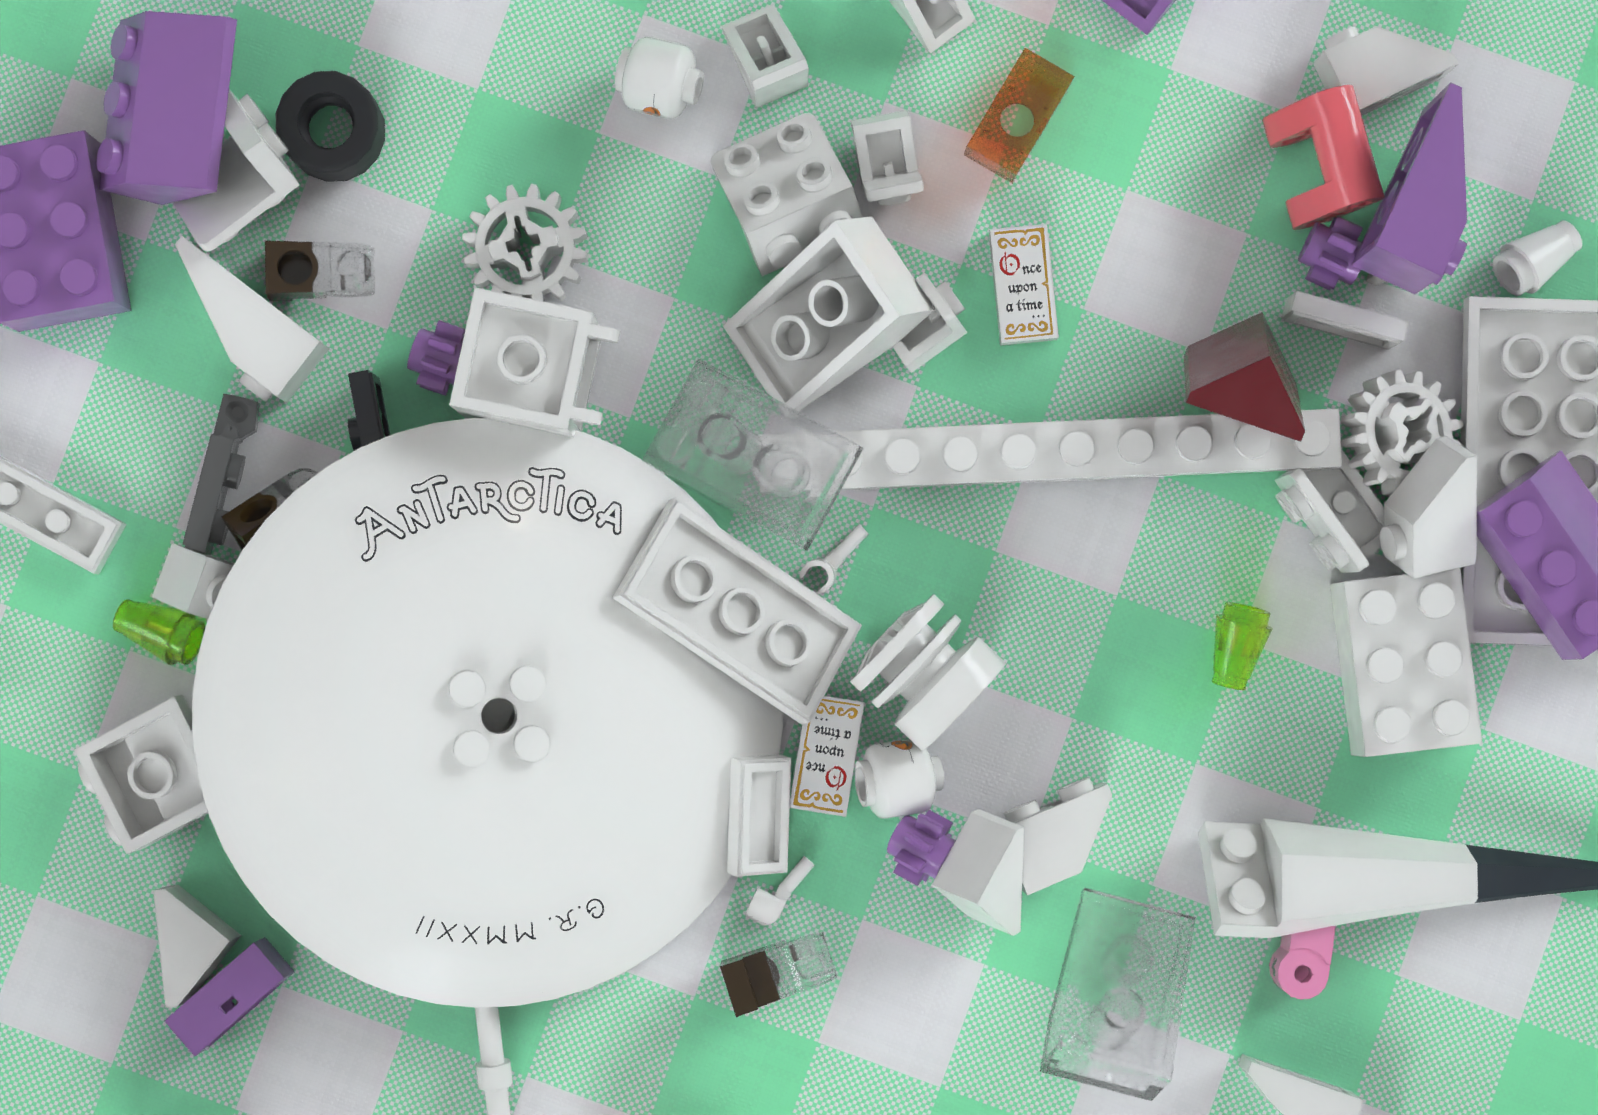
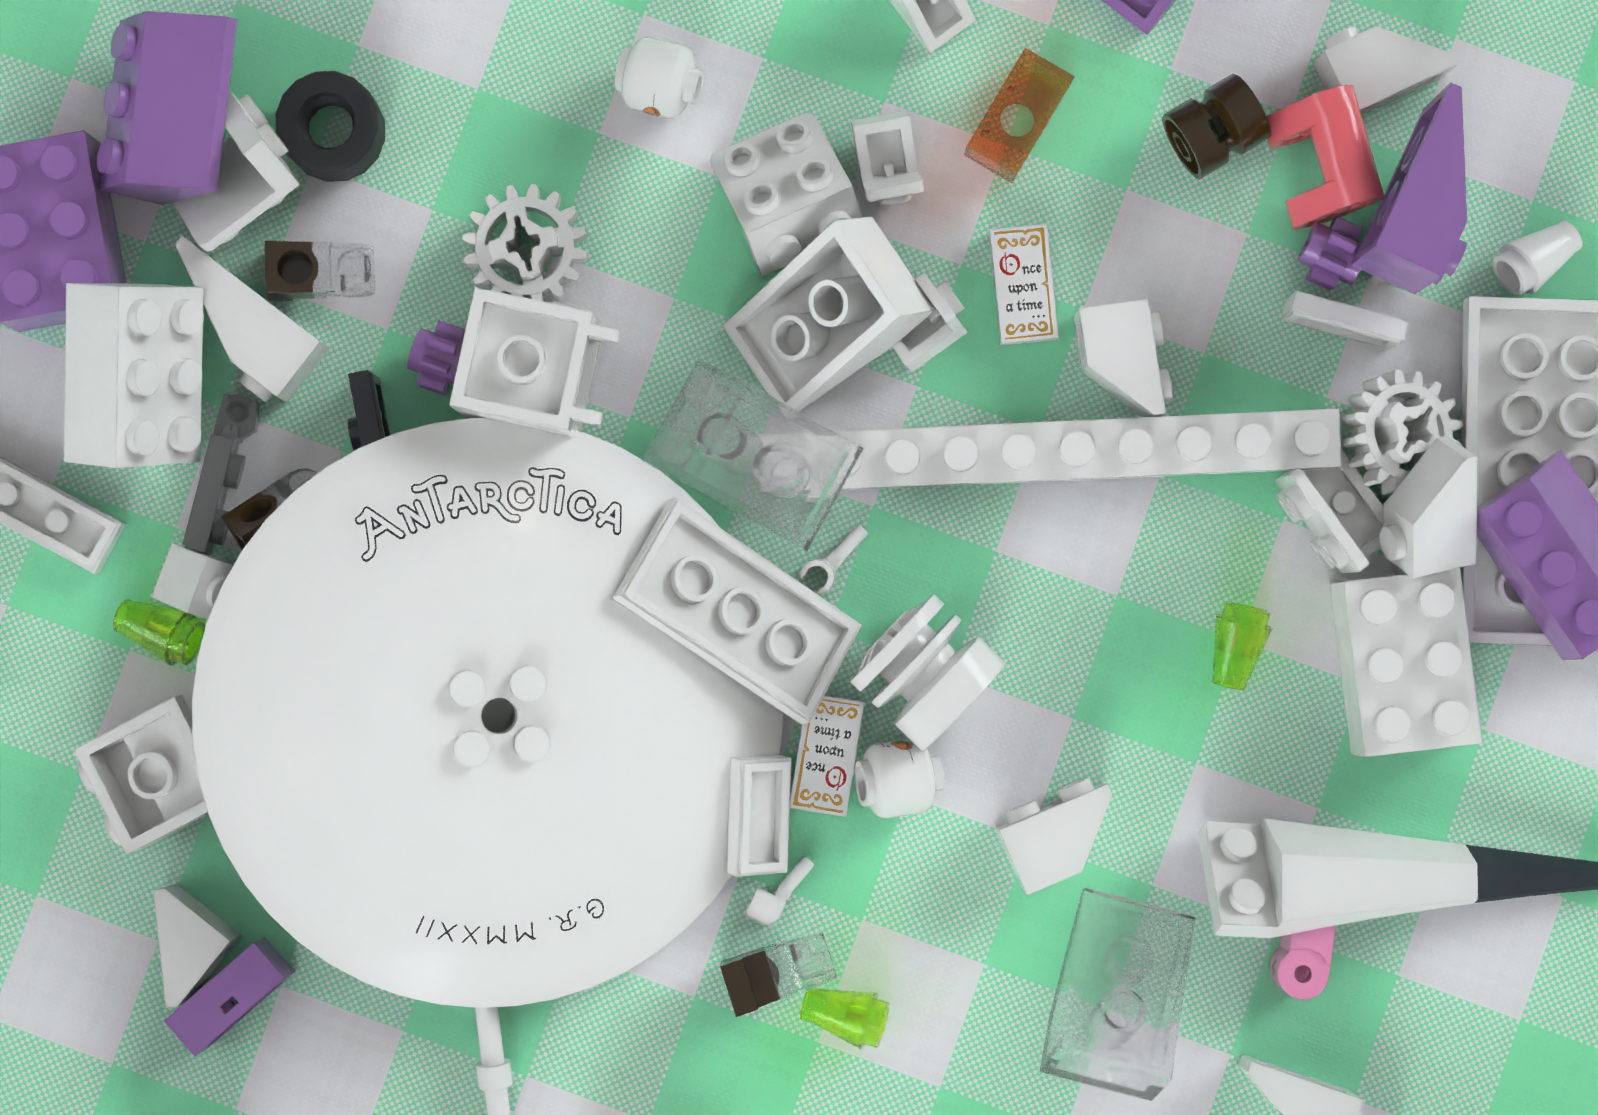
white slope [721,4,809,108] -> none
medium lavender gear [887,810,956,886] -> none
white slope [932,809,1024,936] -> none
dark red slope [1184,312,1305,442] -> none
none -> white brick [64,283,204,468]
none -> clear neon green cone [800,986,890,1050]
none -> white slope [1073,298,1173,417]
none -> dark brown wheel [1162,74,1271,180]

